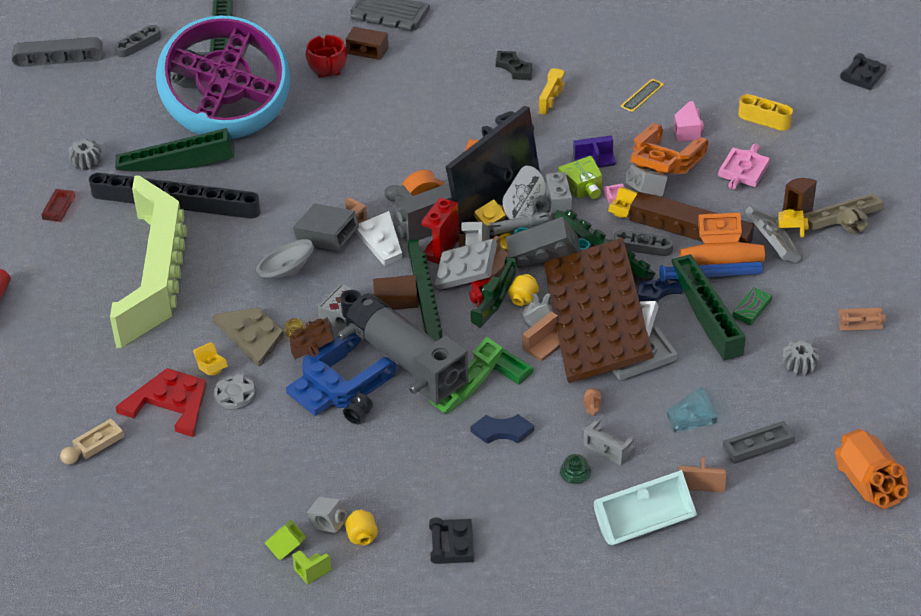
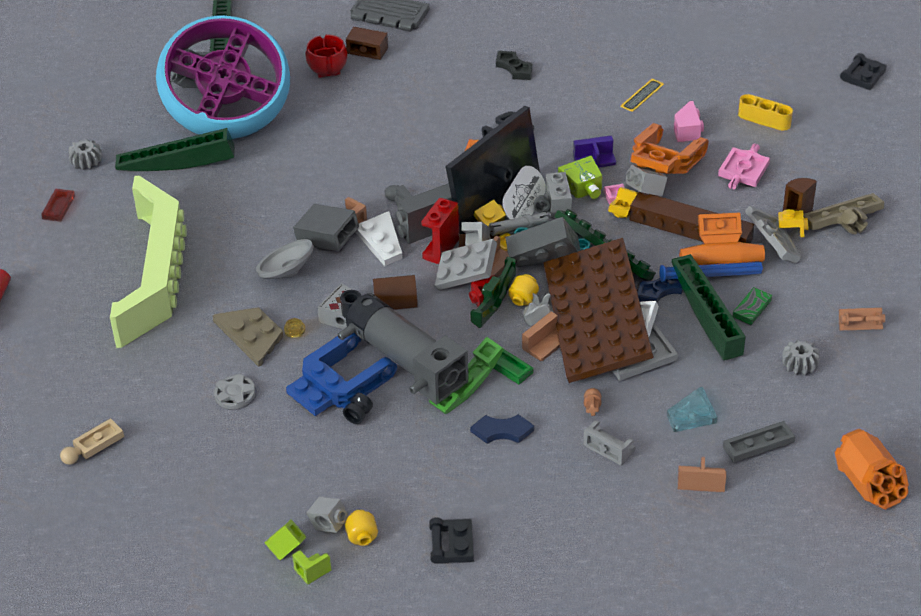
dark grey beam [12,37,103,67] -> none
black beam [88,173,261,219] -> none
dark grey beam [114,25,161,57] -> none
red wing [116,368,206,437] -> none
yellow bracket [193,342,228,375] -> none
reddish brown plate [289,317,334,359] -> none
orange brick [402,170,445,196] -> none
dark green gear [407,239,443,341] -> none
yellow plate [539,68,565,115] -> none
clear green cone [560,454,591,484] -> none
light aqua container [594,470,697,545] -> none
dark grey beam [614,230,673,256] -> none

